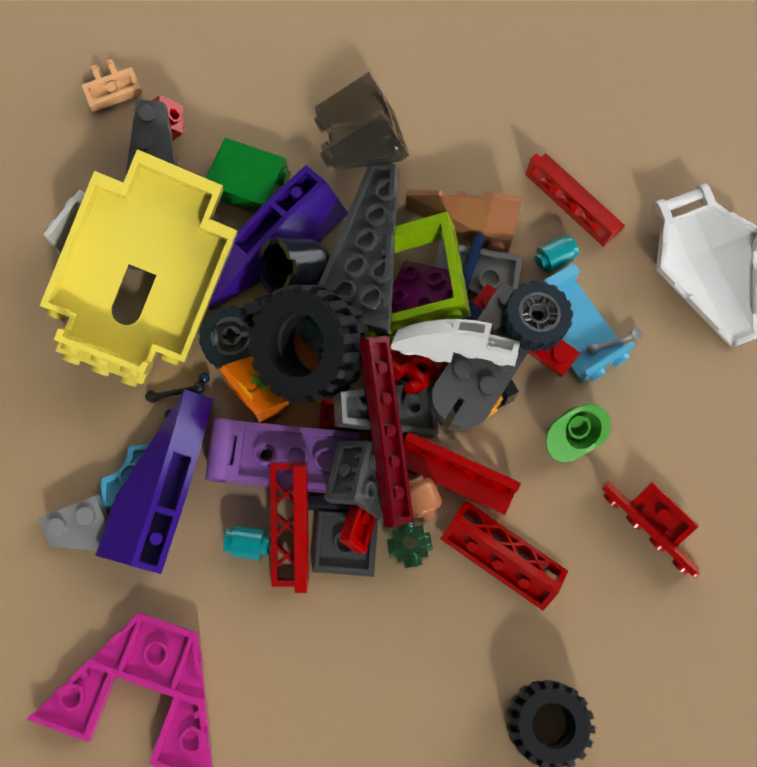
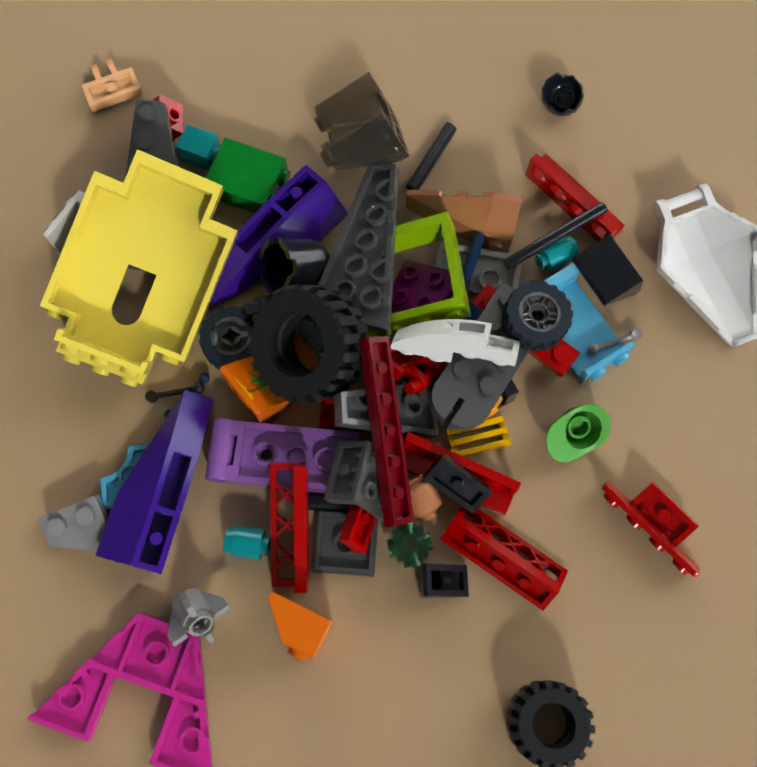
none -> light grey brick [167,589,230,647]
none -> teal brick [176,124,221,171]
none -> orange slope [268,591,333,661]
none -> black piece [405,123,457,190]
none -> black slope [419,563,469,599]
none -> black plate [424,452,492,514]
none -> yellow tile [446,416,512,457]
none -> black bar [503,202,608,270]
none -> black hair [542,72,584,116]
none -> black slope [572,234,643,306]

